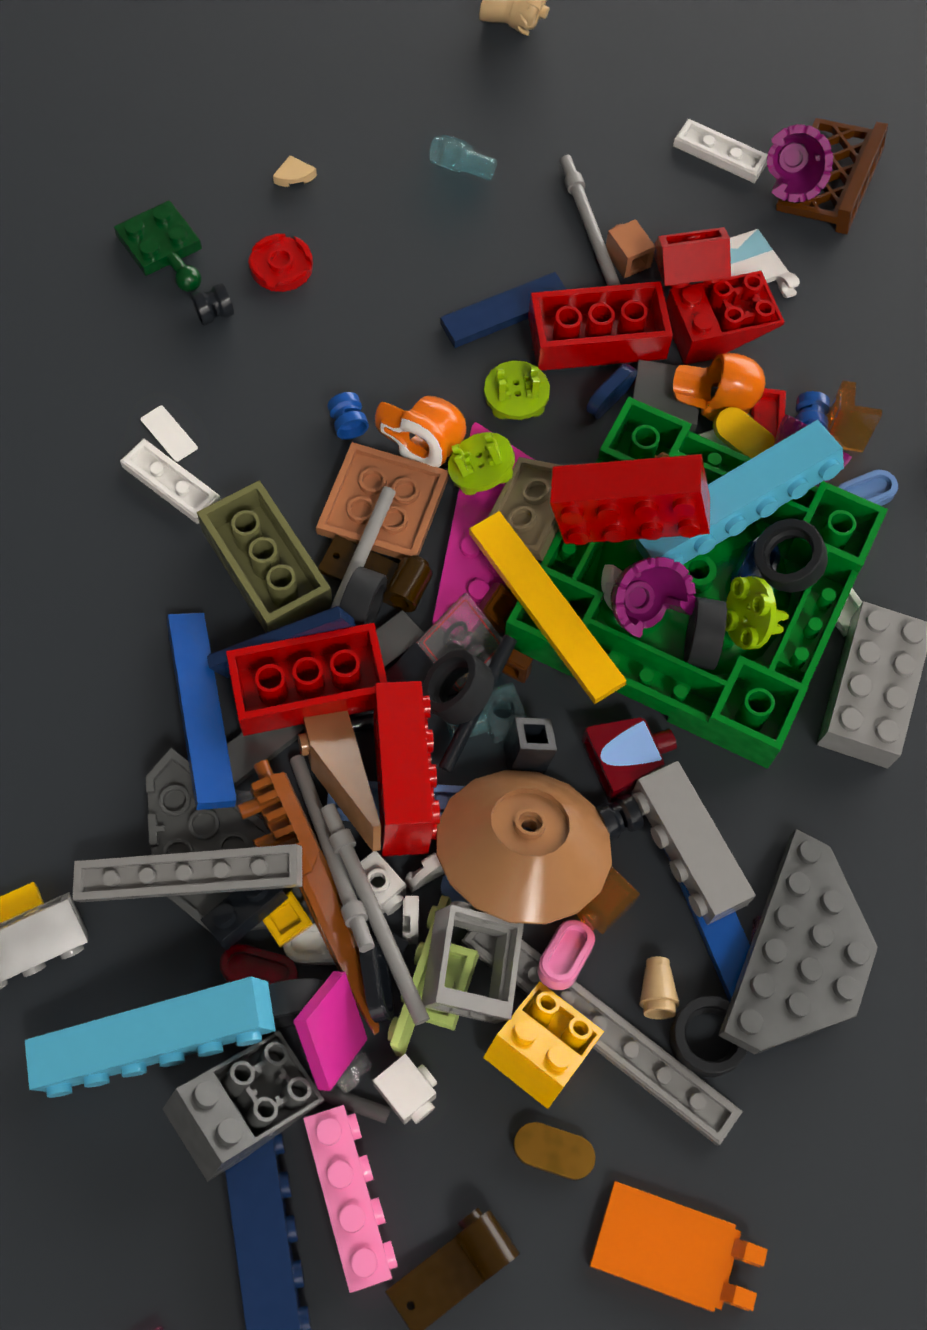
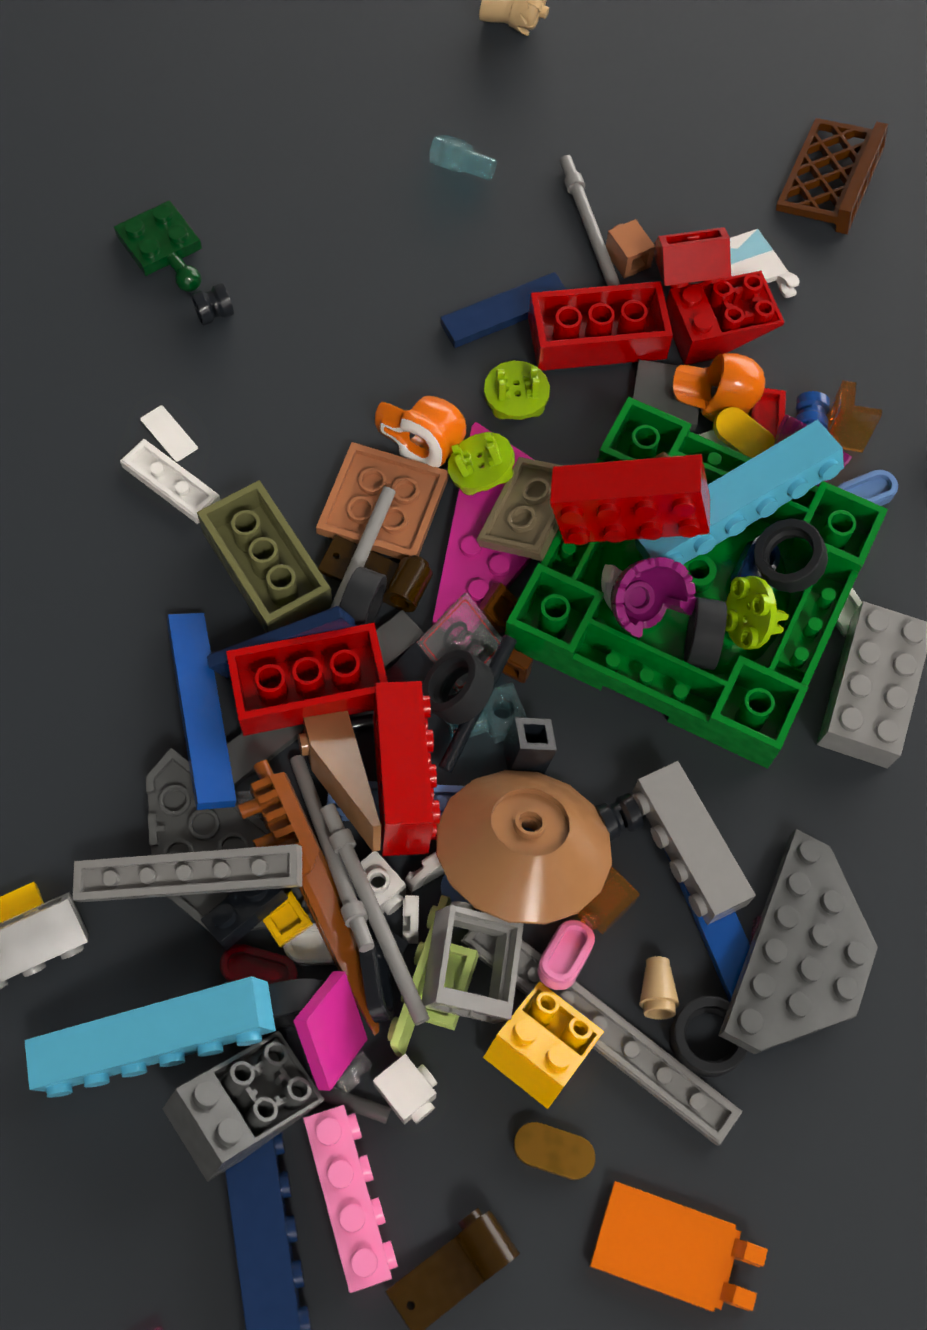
red tile [248,233,313,292] -> none
tan tile [273,156,317,187] -> none
blue wheel [327,392,369,440] -> none
yellow tile [469,511,627,705] -> none
dark red torso [582,717,677,803] -> none
dark blue tile [586,363,638,419] -> none
white tile [673,119,768,184] -> none
magenta hair [766,124,833,202] -> none

